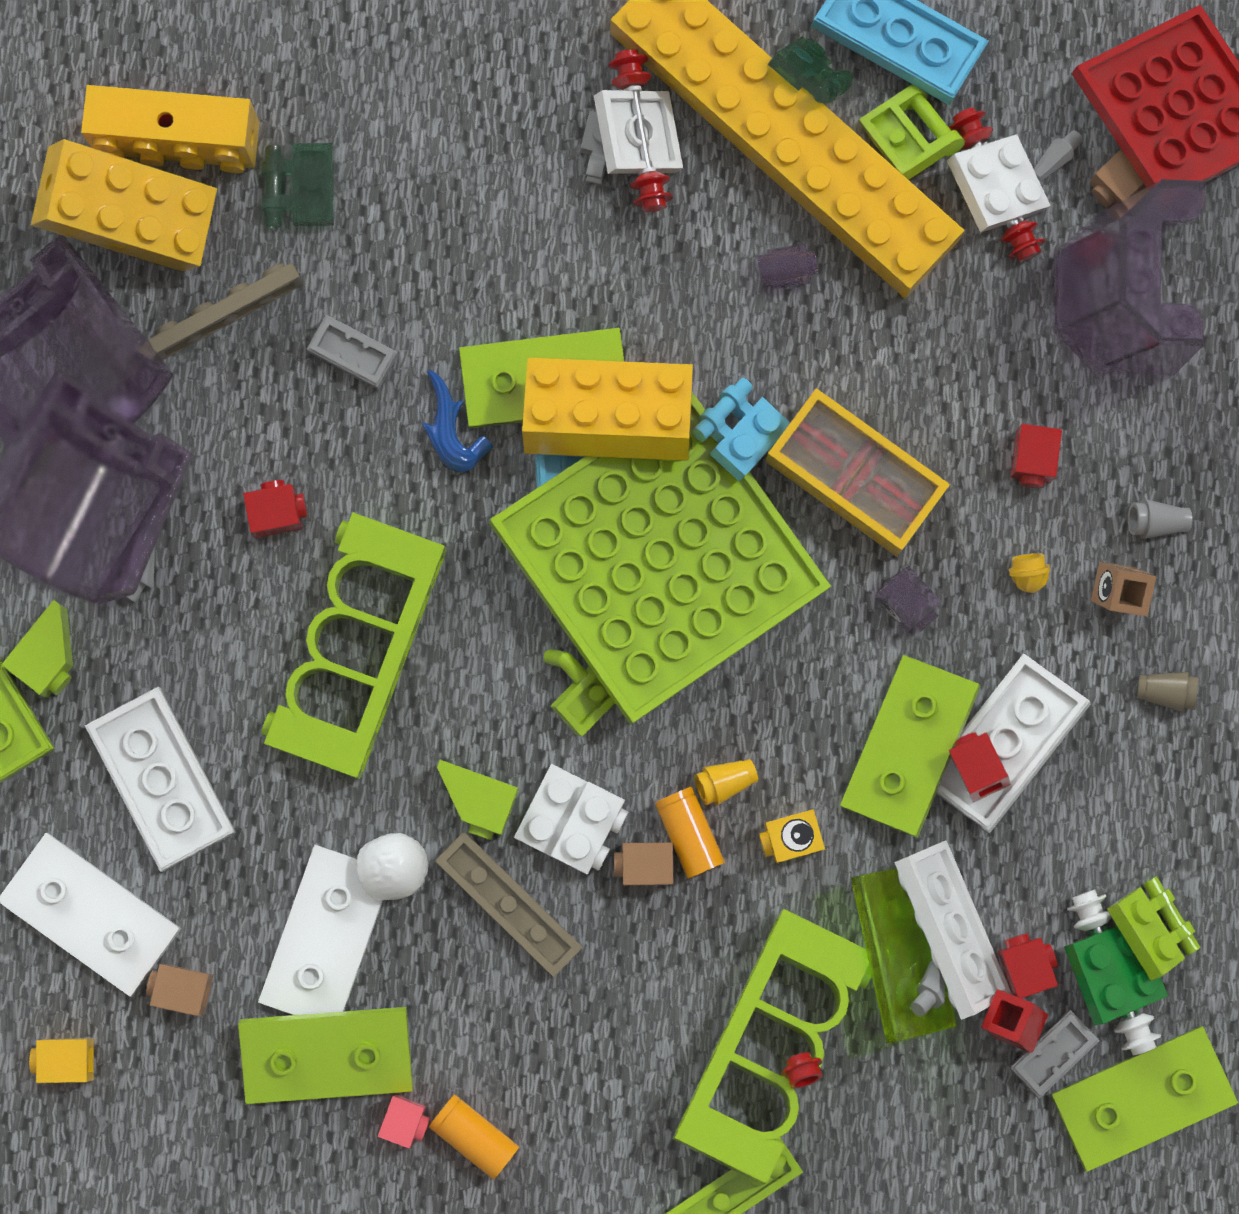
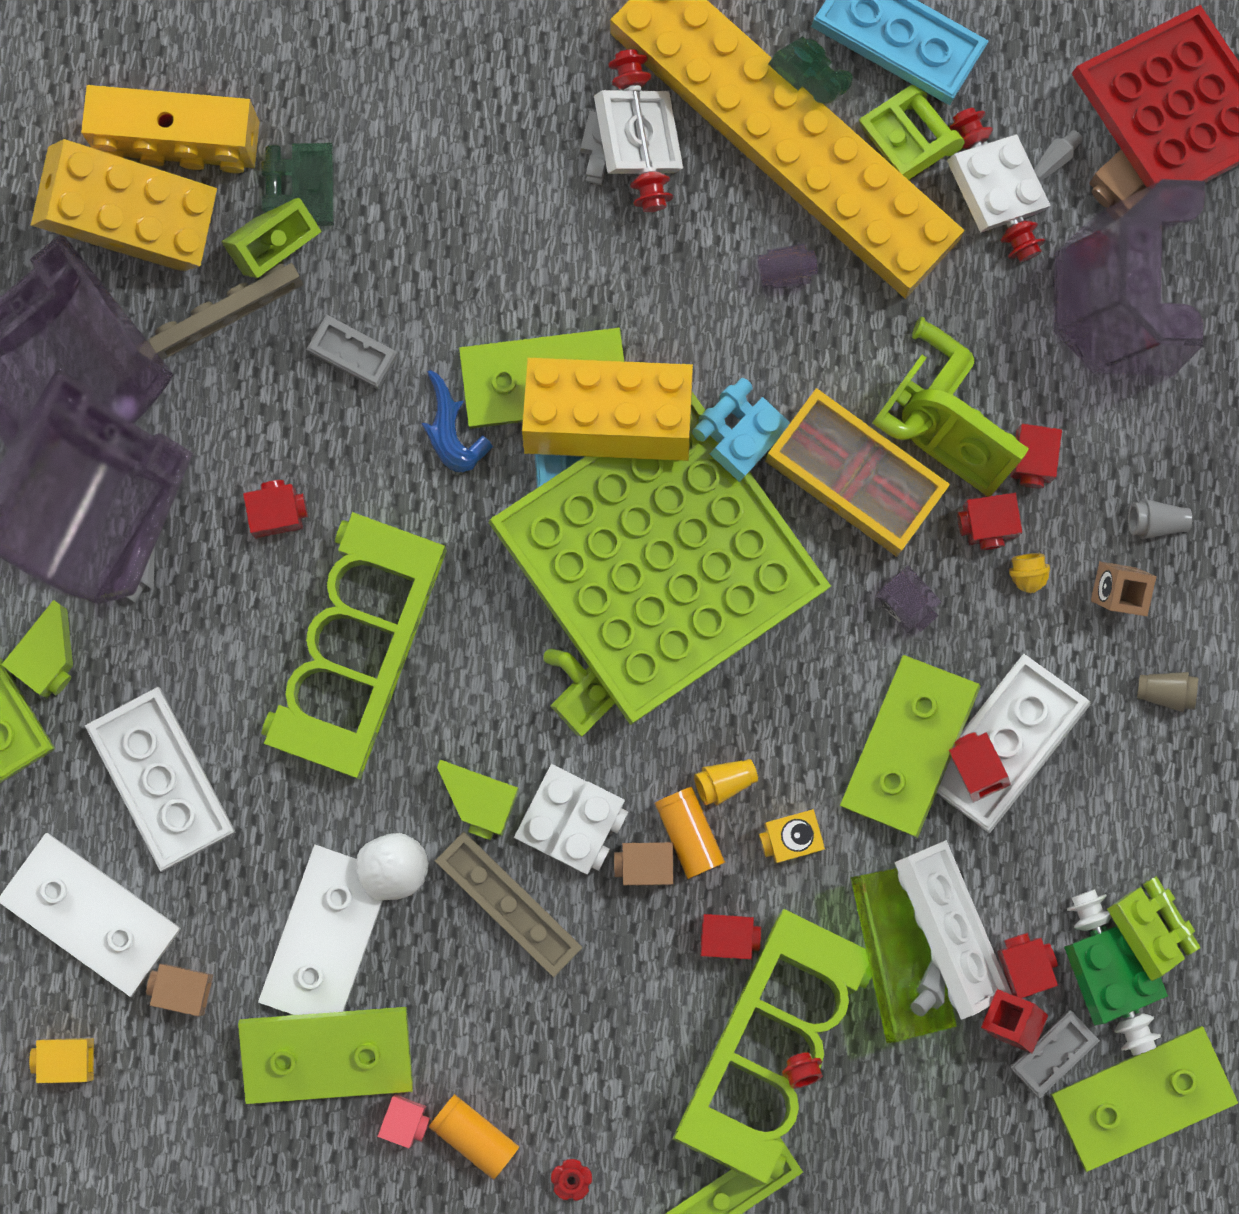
none -> lime slope [221,198,322,278]
none -> red plate [551,1159,592,1201]
none -> red brick [700,914,761,959]
none -> lime plate [872,316,1029,497]
none -> red brick [957,492,1023,550]

